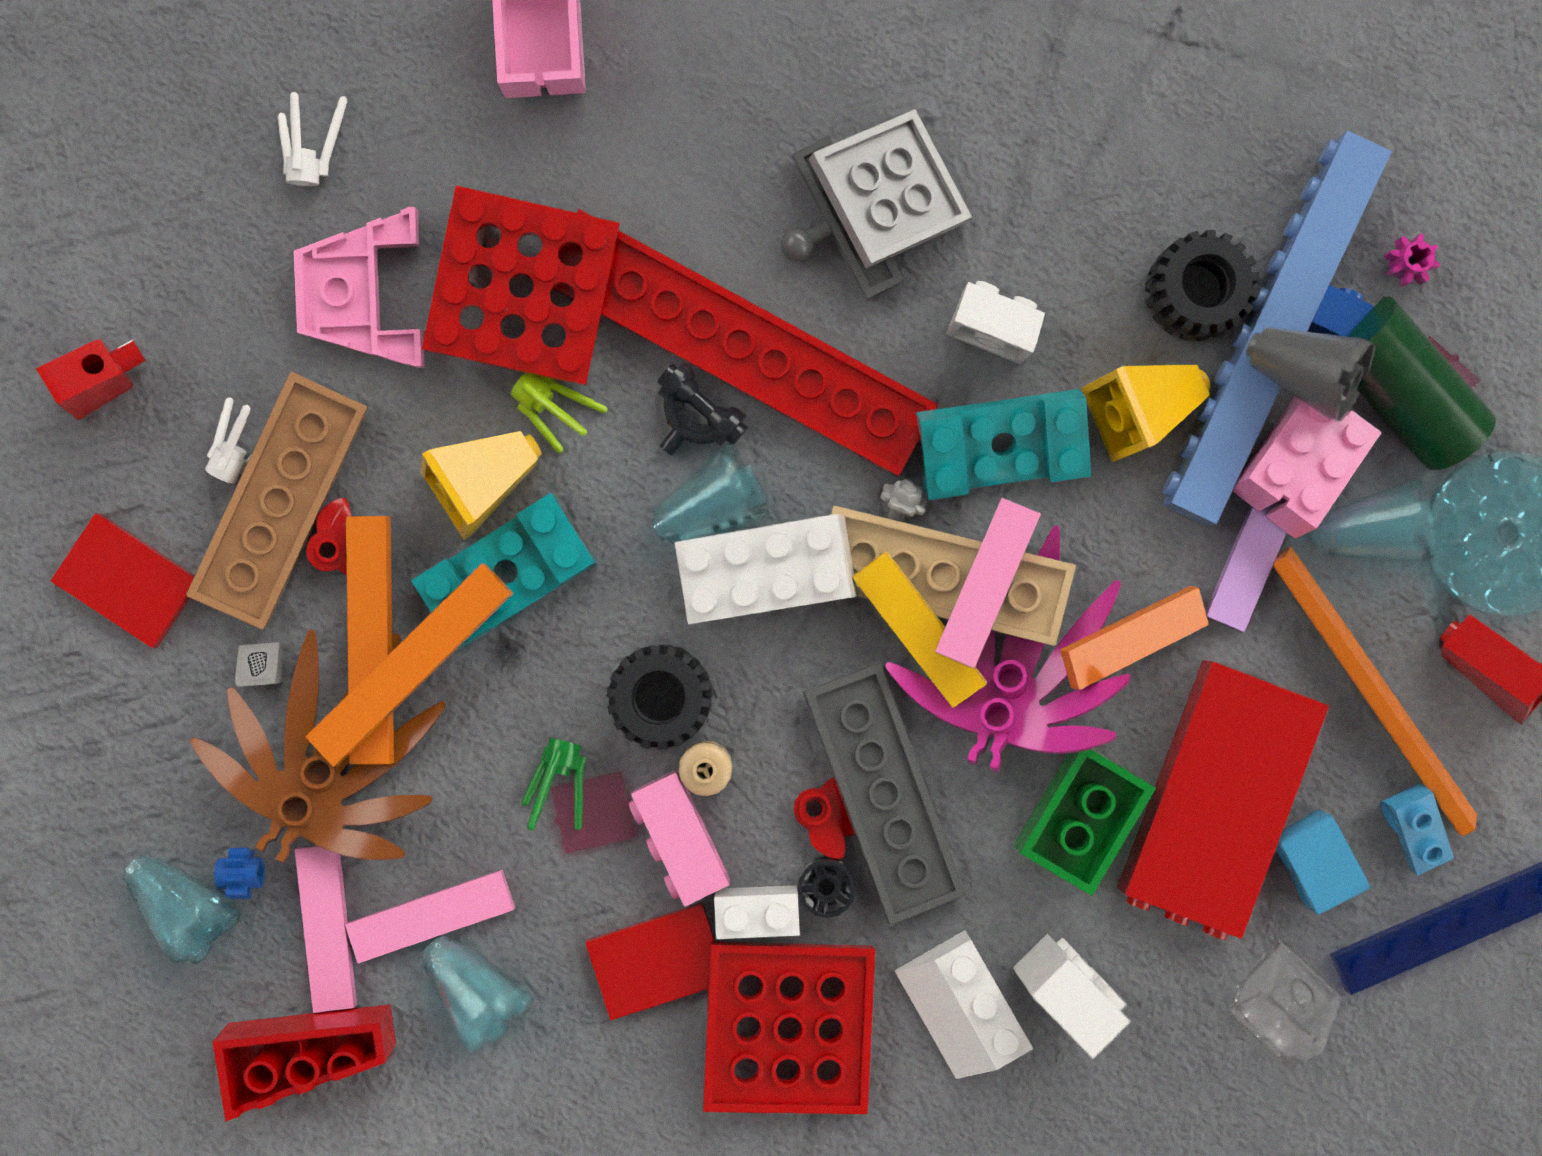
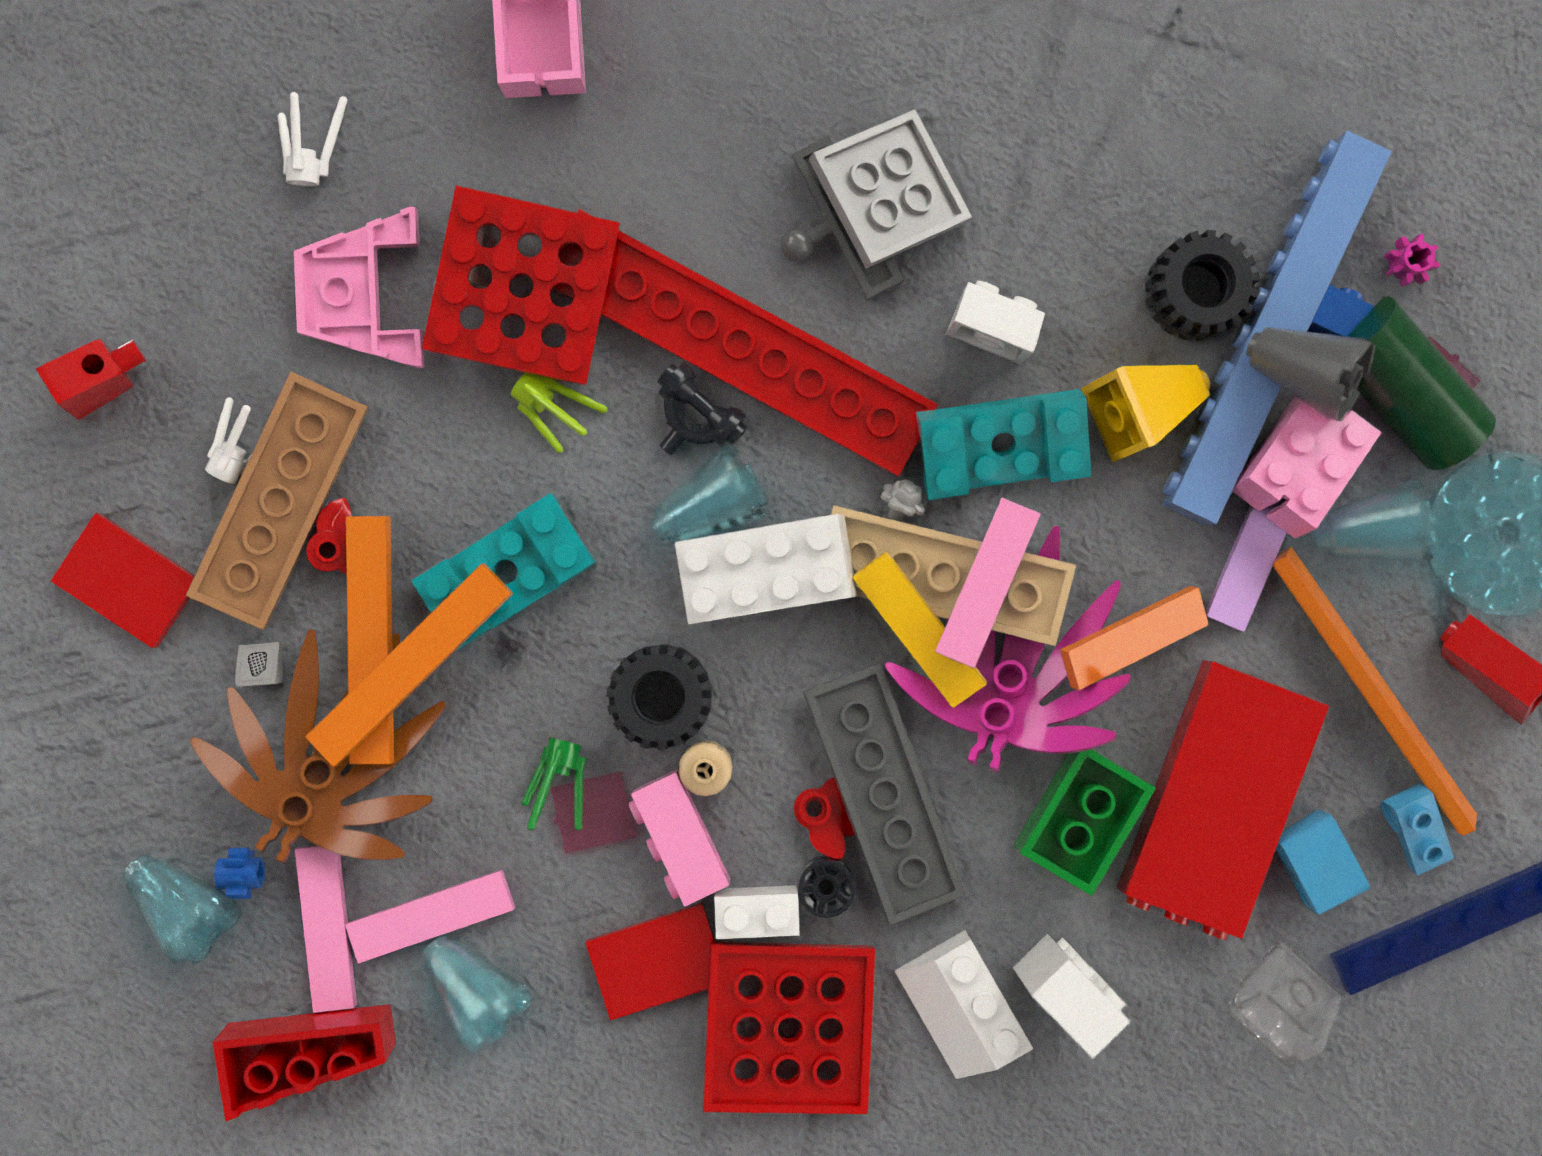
yellow slope [420,431,542,540] -> none

